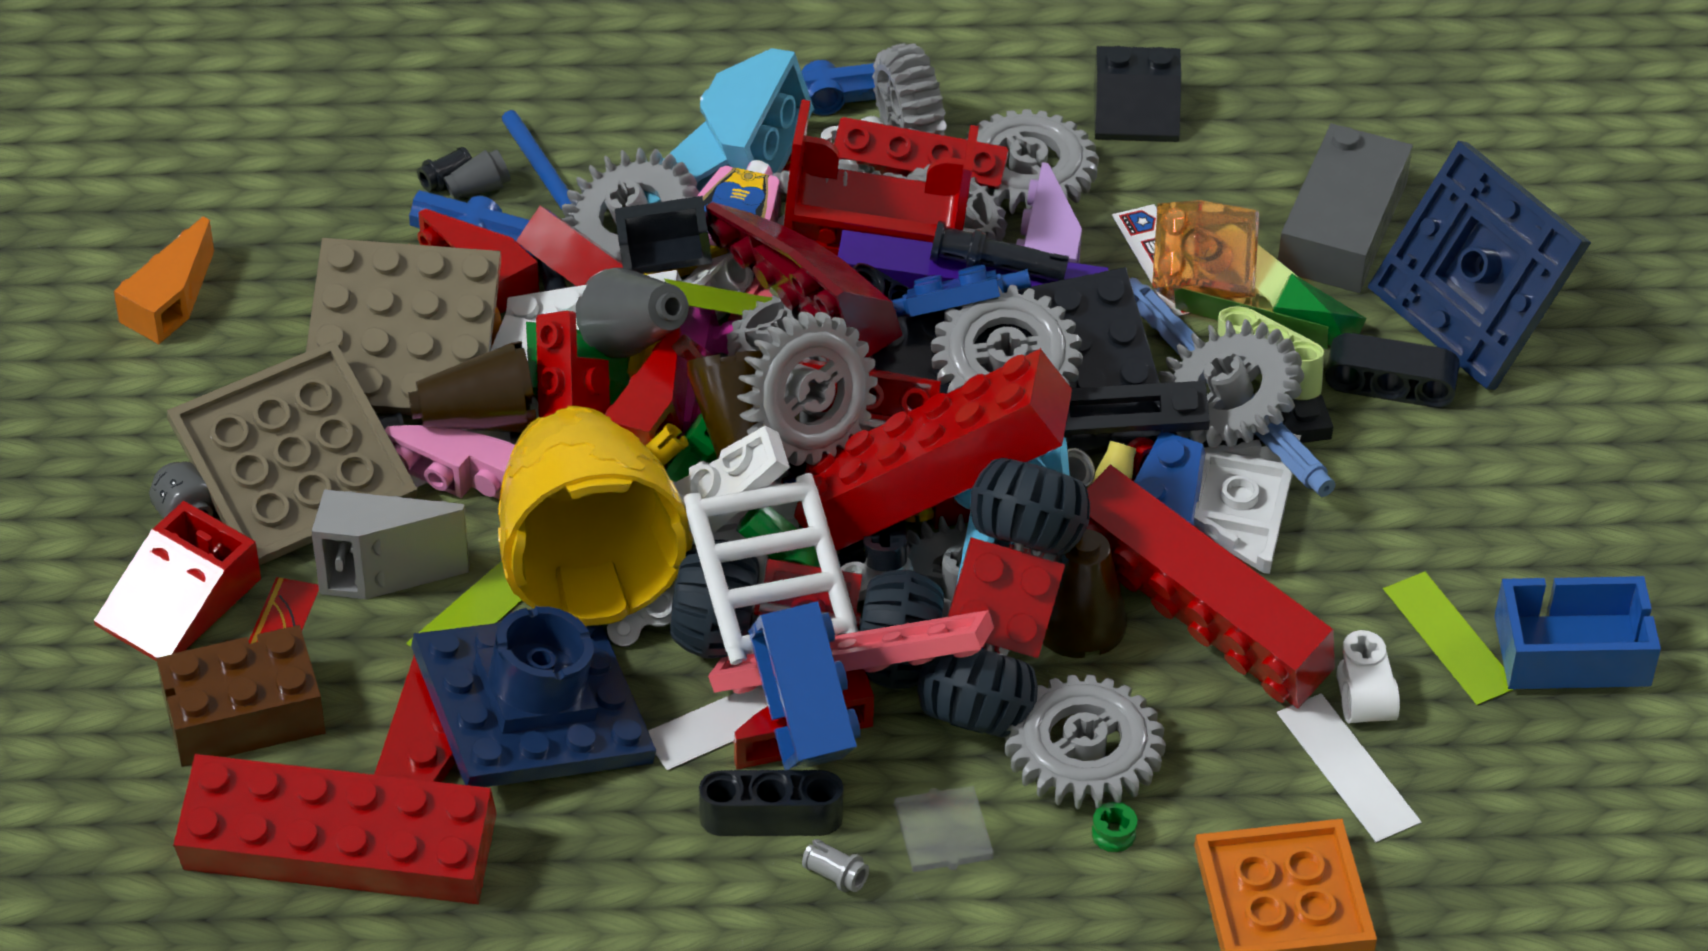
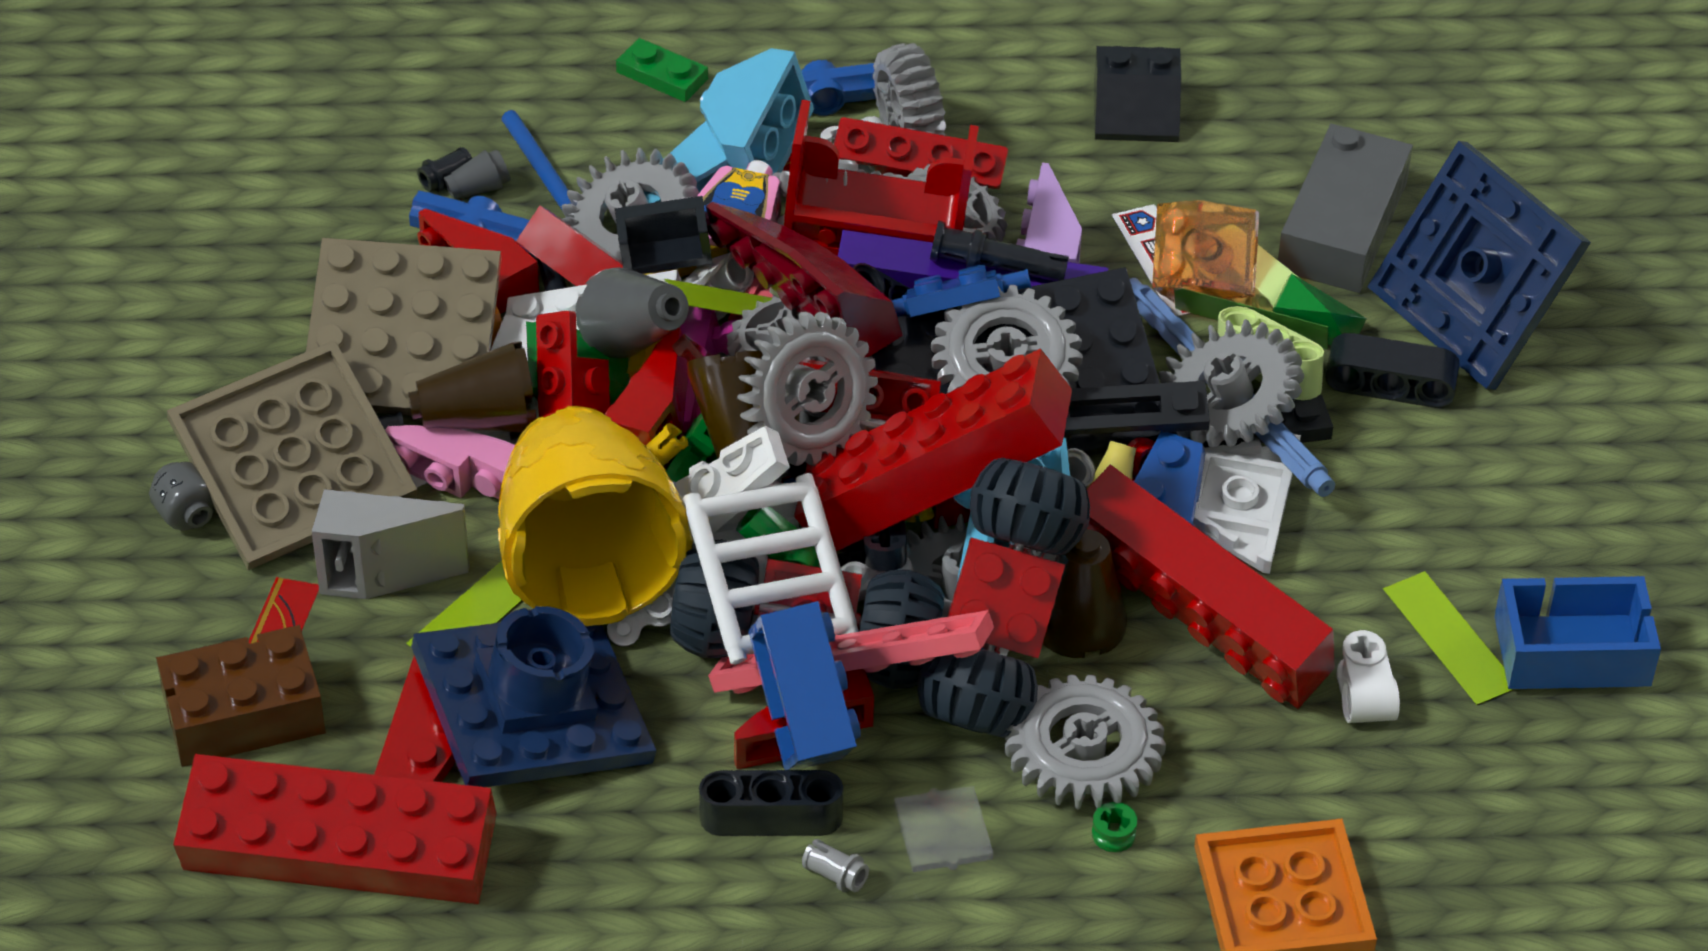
slope [94,501,261,661] -> none
orange slope [114,216,214,344] -> none
white sticker [648,685,768,770] -> none
light grey gear [966,109,1099,214] -> none
white sticker [1276,694,1422,842] -> none
none -> green plate [616,38,708,102]

